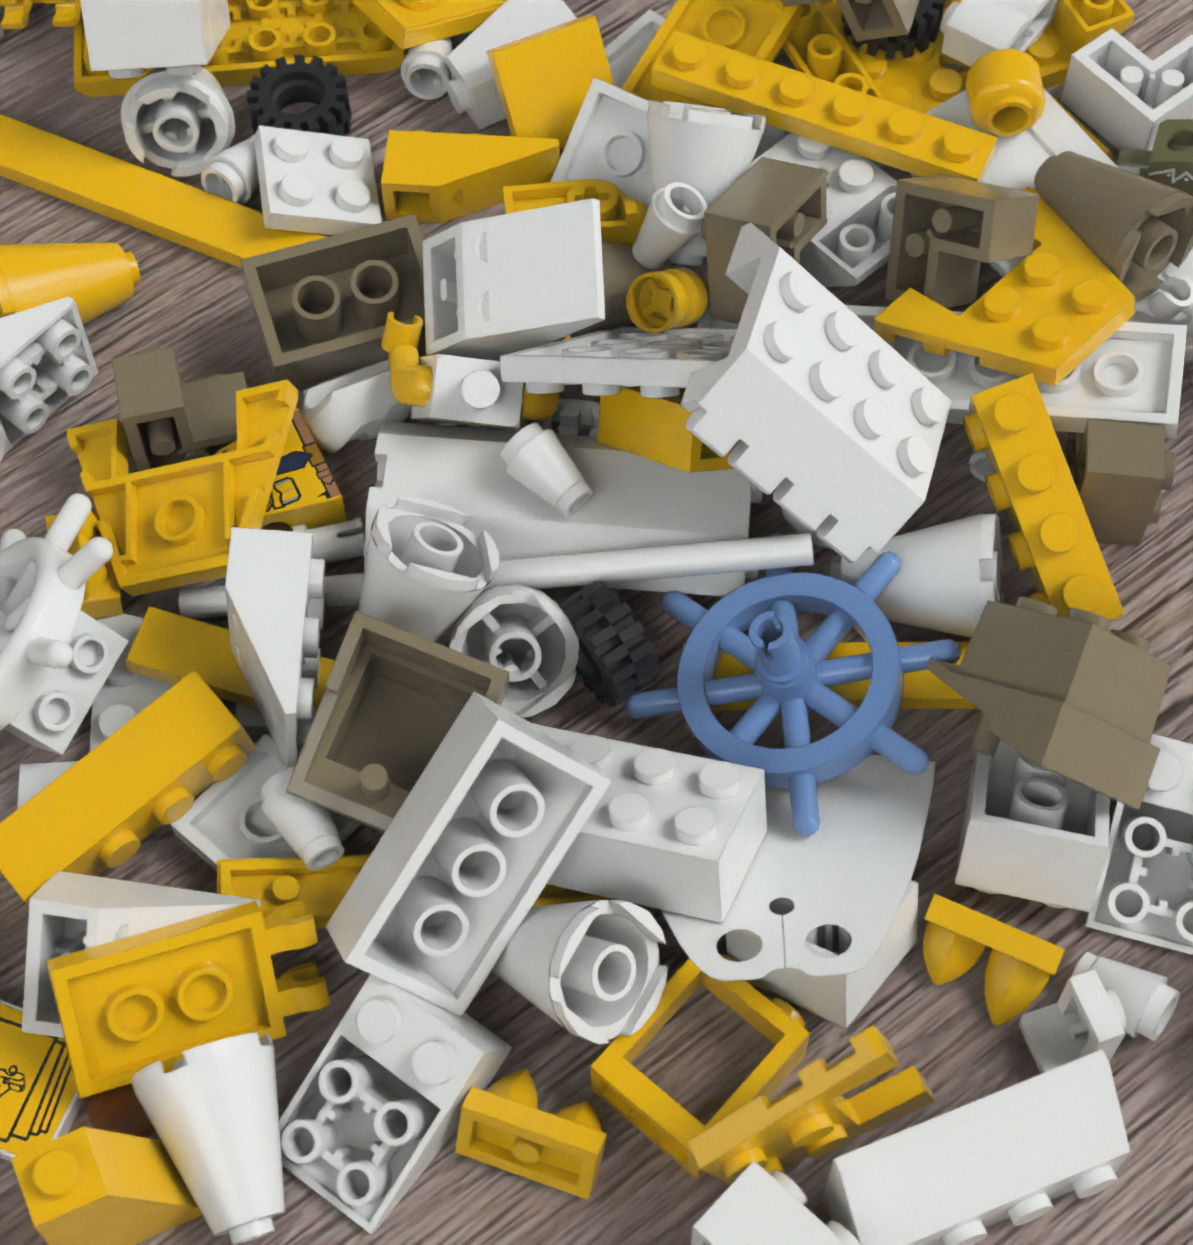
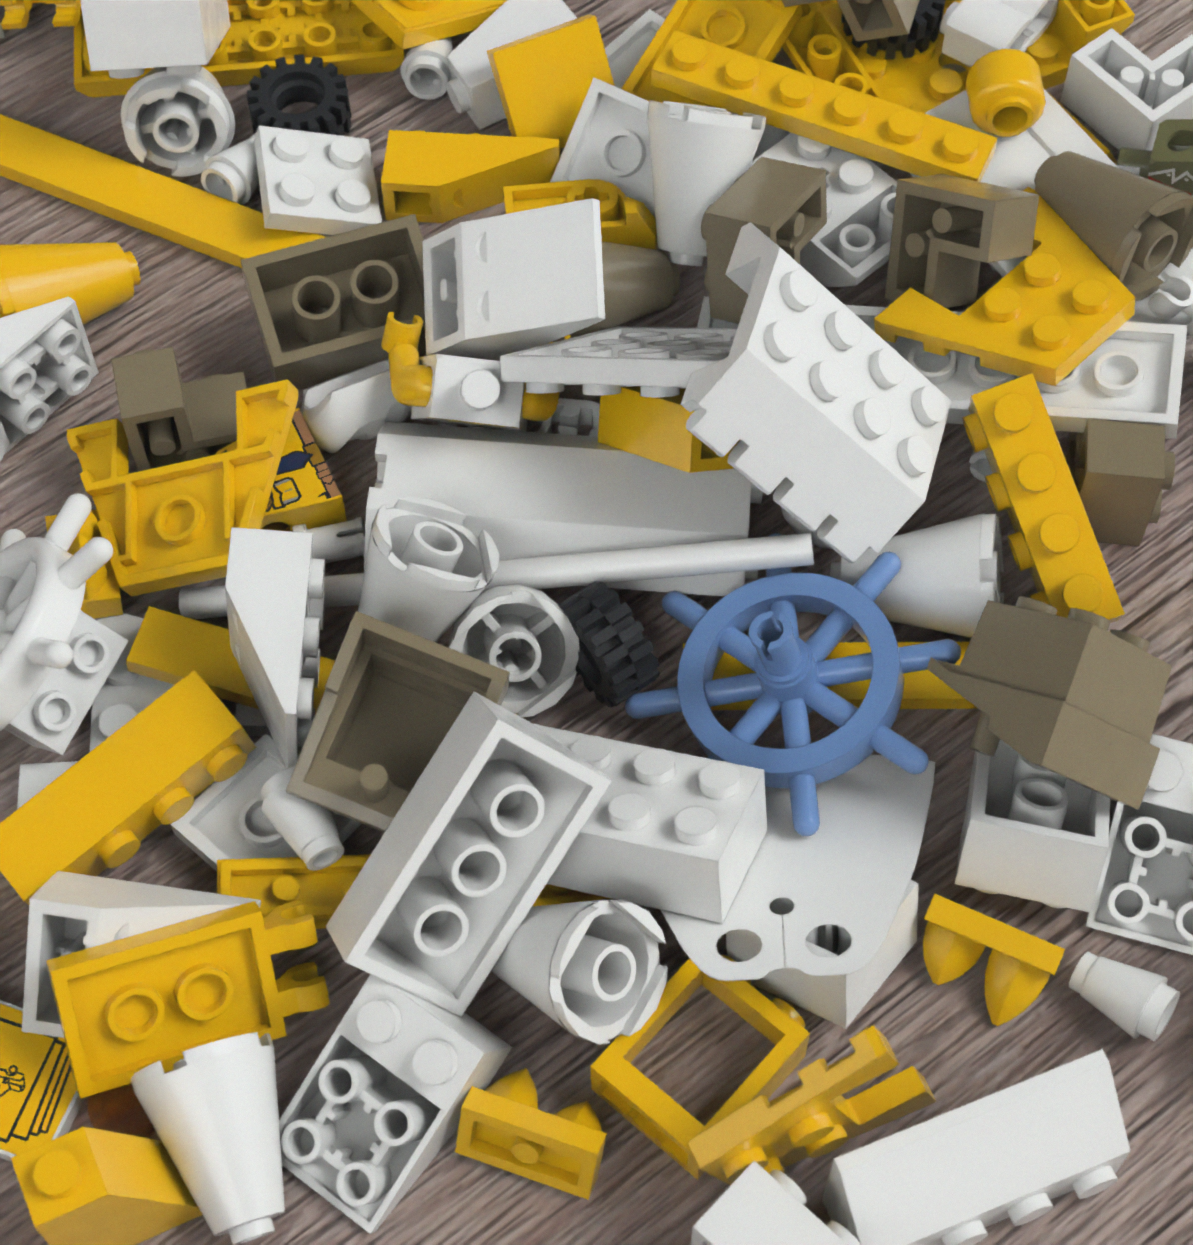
white cone [500,422,593,517] -> none
yellow wheel [626,267,708,333] -> none
white cone [632,182,707,269] -> none
white bracket [1019,969,1126,1074] -> none

